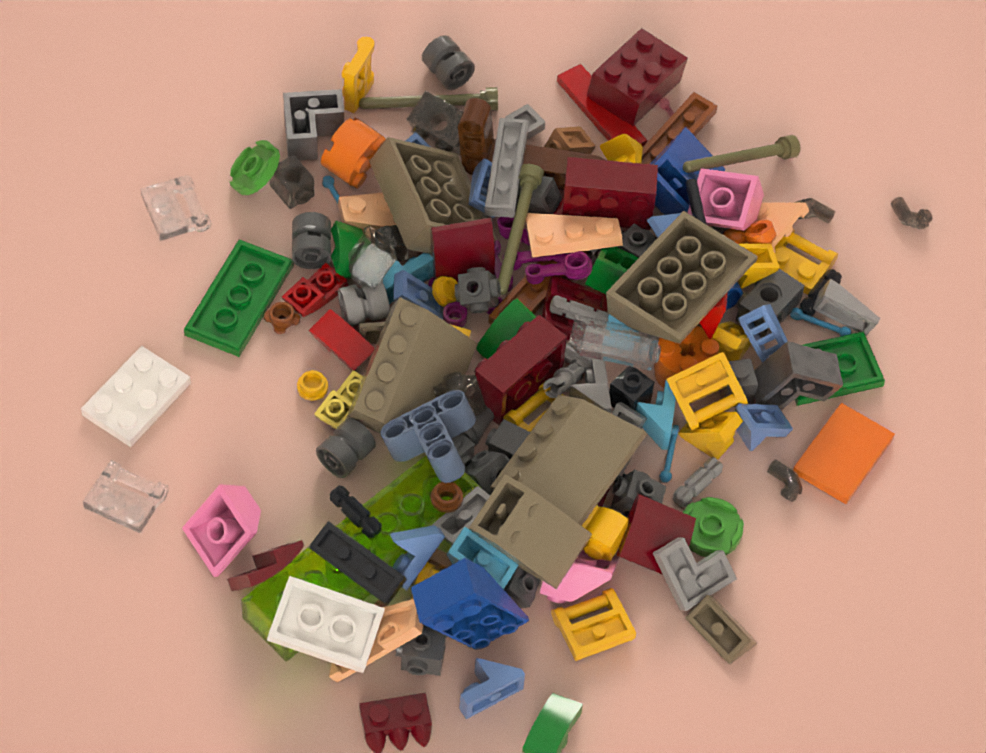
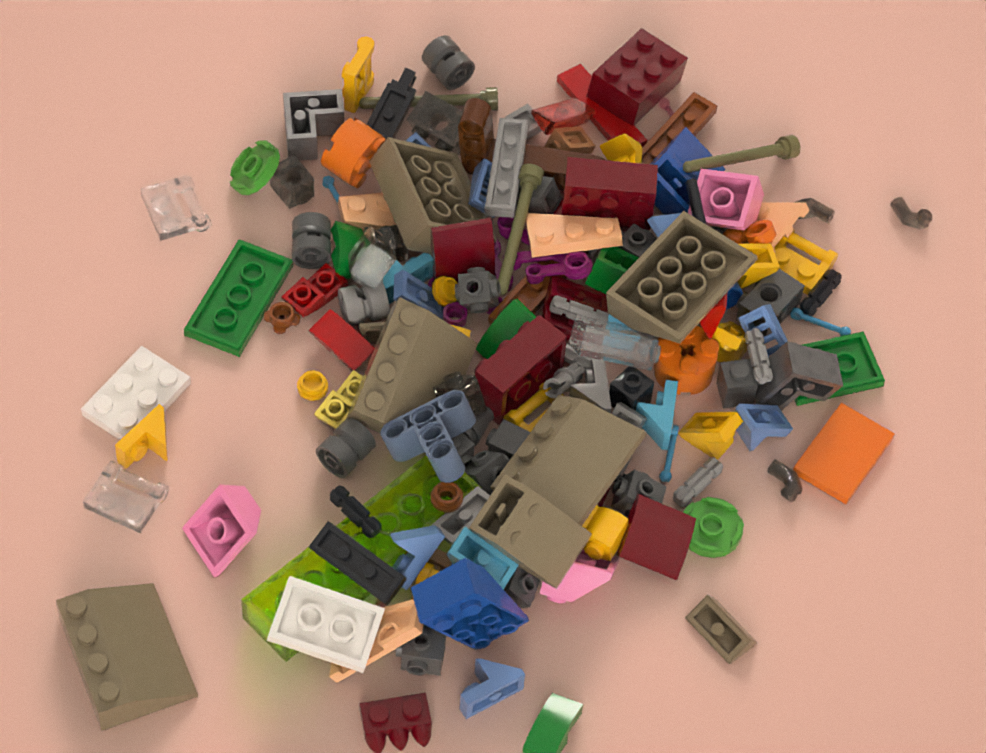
dark red slope [227,540,304,591] -> none
yellow plate [551,588,636,661] -> none
light grey plate [653,537,737,611] -> none
yellow plate [666,352,748,431] -> none
light grey slope [813,279,880,336] -> none
none -> dark tan slope [56,583,198,731]
none -> yellow slope [115,404,168,469]
none -> black hinge [367,67,417,139]
none -> clear red slope [530,98,596,136]
none -> light grey axle [745,328,773,385]

